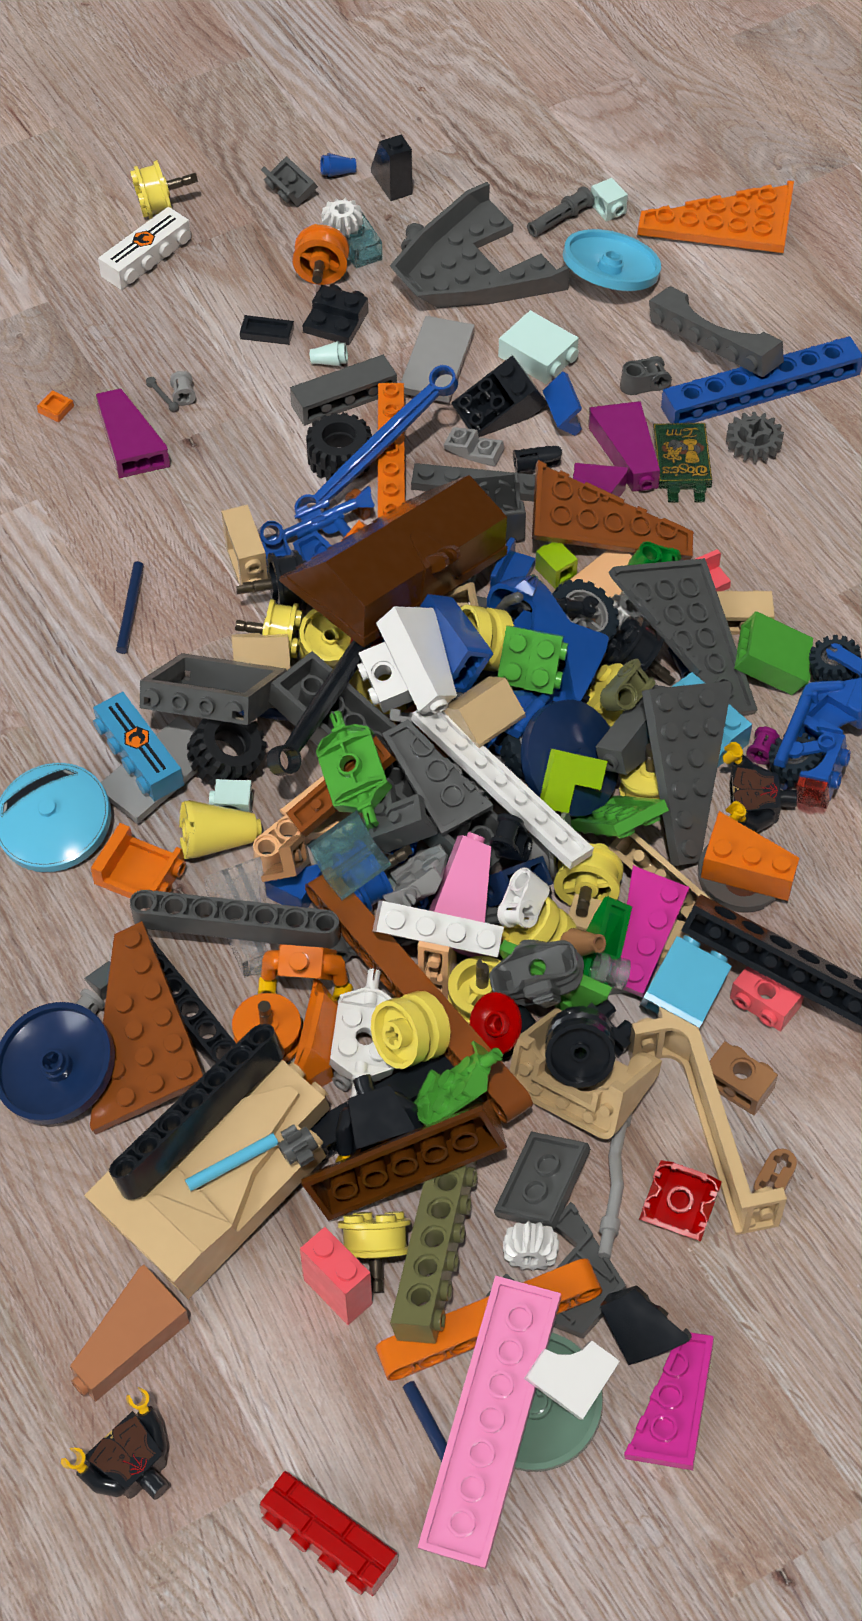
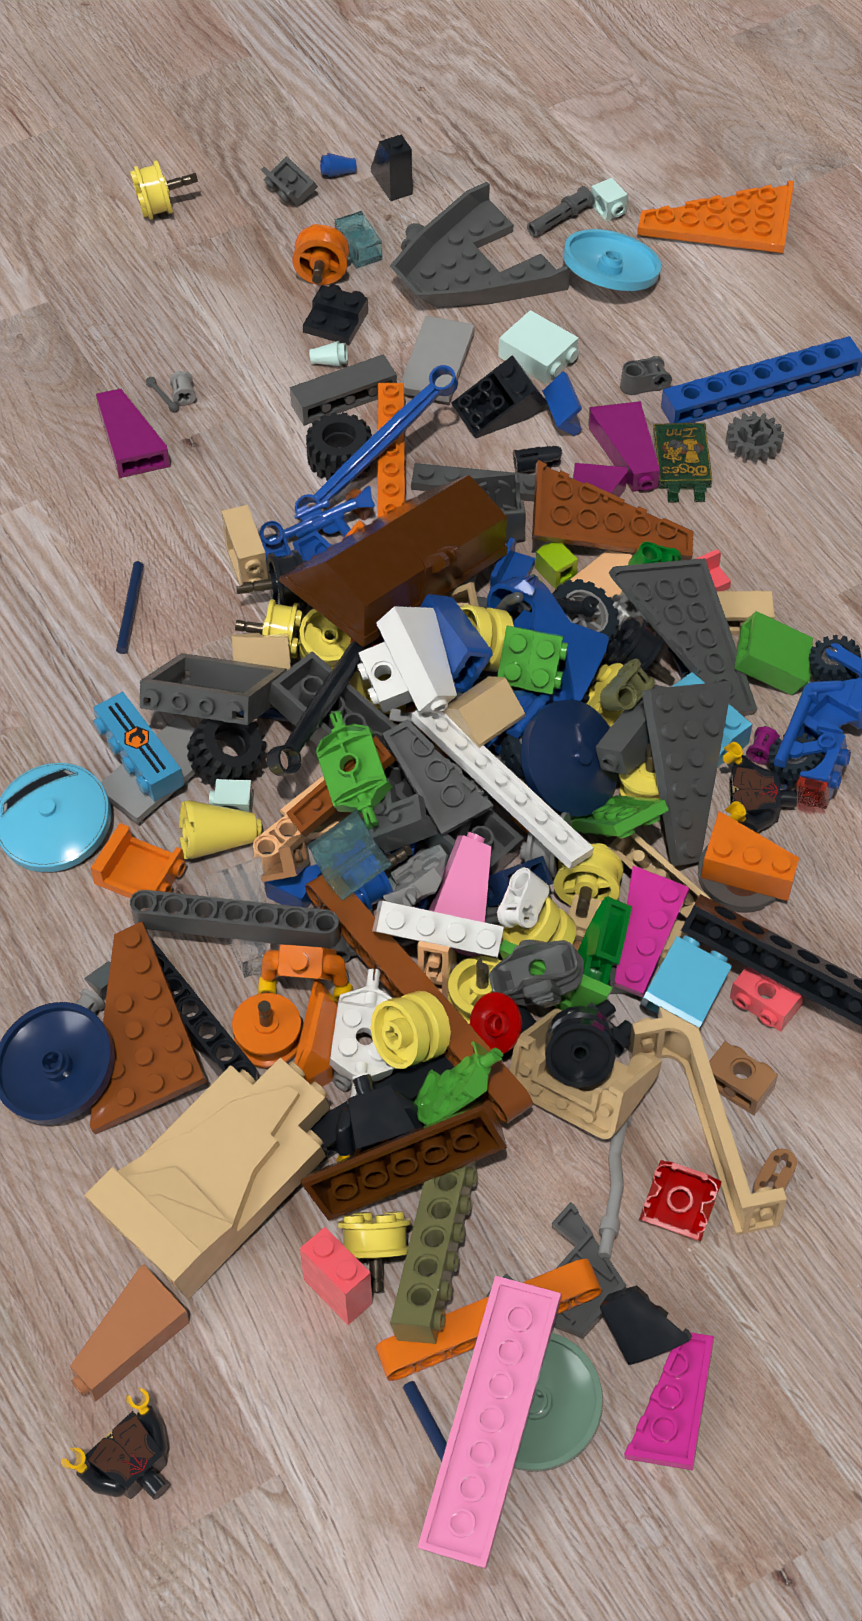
orange tile [37,390,74,423] -> none
white brick [98,207,191,290] -> none
black beam [109,1024,285,1200] -> none
medium azure bar [185,1133,278,1192] -> none
black tile [240,315,294,345] -> none
red brick [259,1471,398,1597] -> none
dark grey gear [277,1124,318,1167] -> none
white gear [321,197,363,238] -> none
light grey slope [444,427,505,466] -> none
black piece [489,813,533,862] -> none
dark grey tile [494,1131,591,1230] -> none
white gear [503,1221,559,1271] -> none
white tile [524,1341,620,1420] -> none
lime tile [540,749,608,813] -> none
medium nougat cone [560,928,606,957] -> none
clear wheel [591,953,631,990] -> none
dark grey arch [649,286,784,377] -> none

